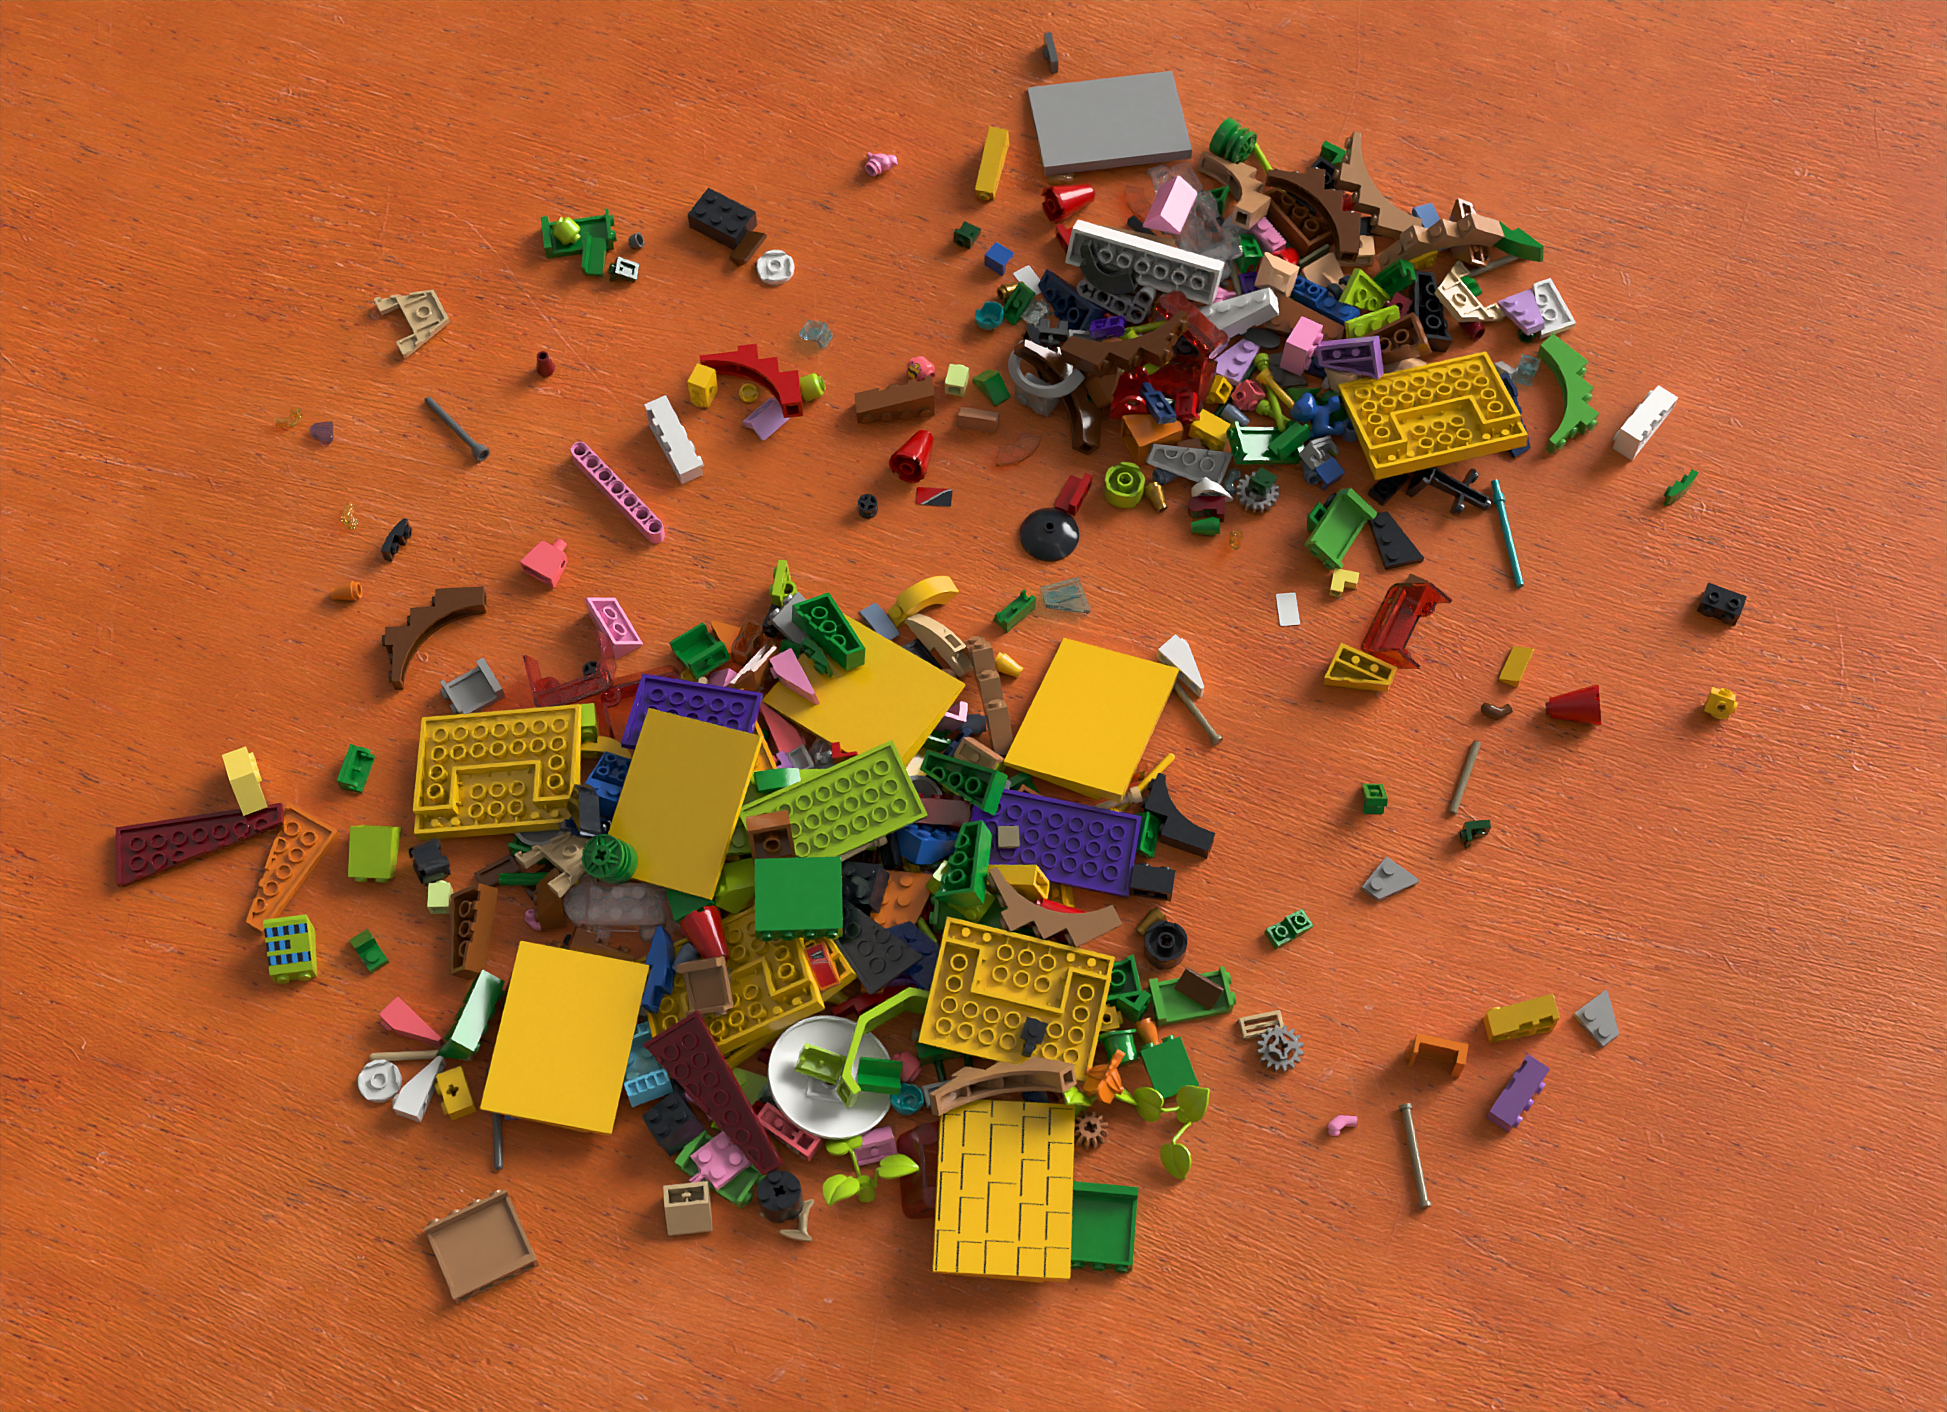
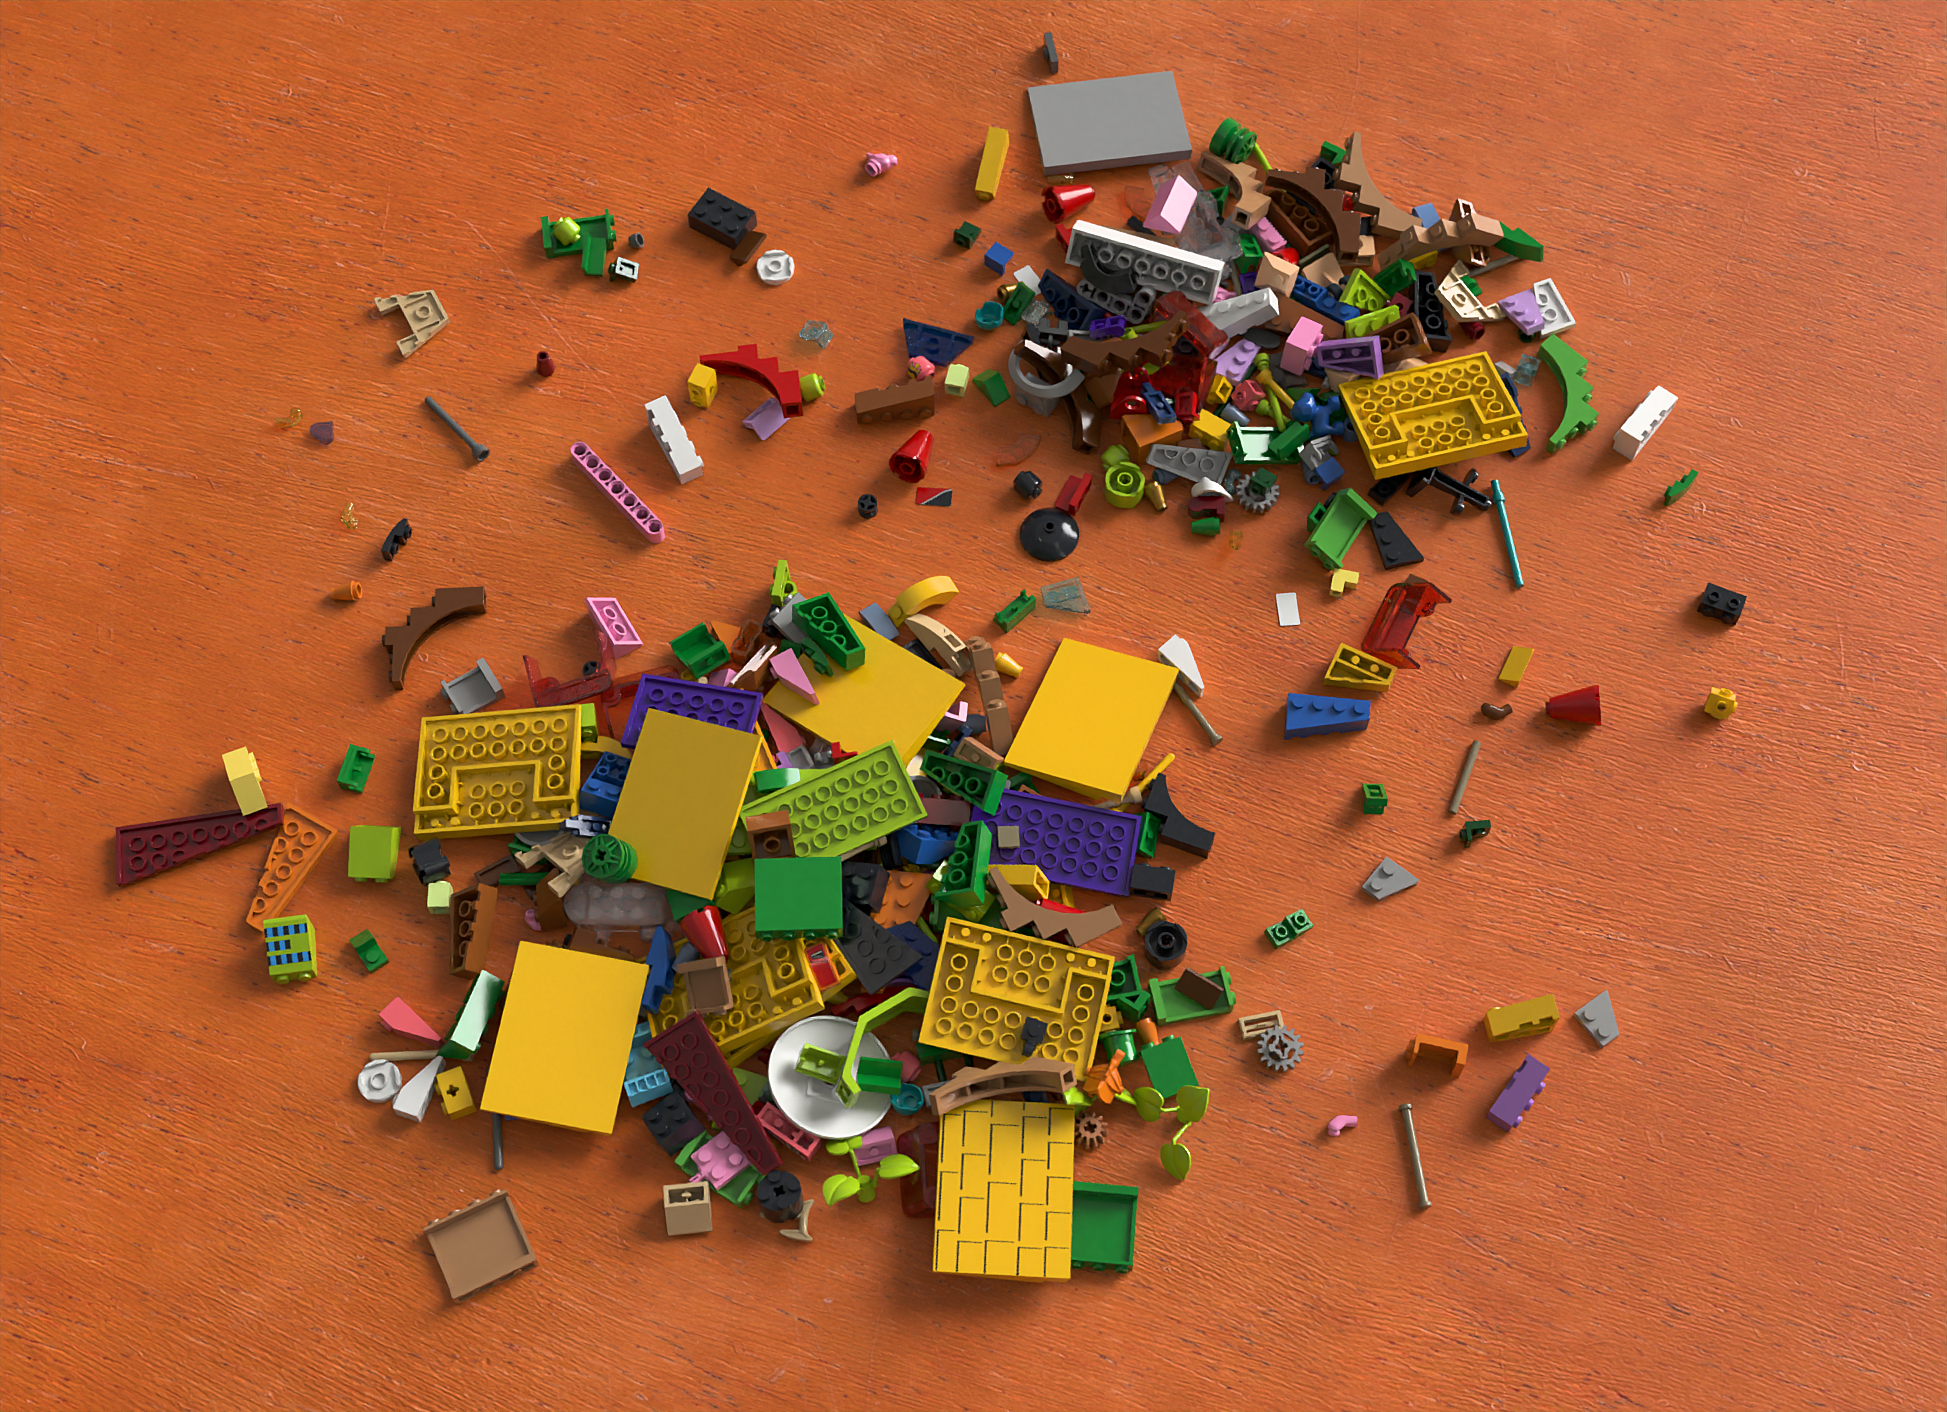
coral torso [520,538,568,588] -> none
black slope [567,784,600,836] -> none
yellow plate [739,383,758,402] -> none
nougat panel [957,407,999,433] -> none
none -> clear blue wing [903,318,974,368]
none -> black head [1013,471,1043,500]
none -> lime head [1101,444,1130,471]
none -> blue wedge [1284,693,1371,740]

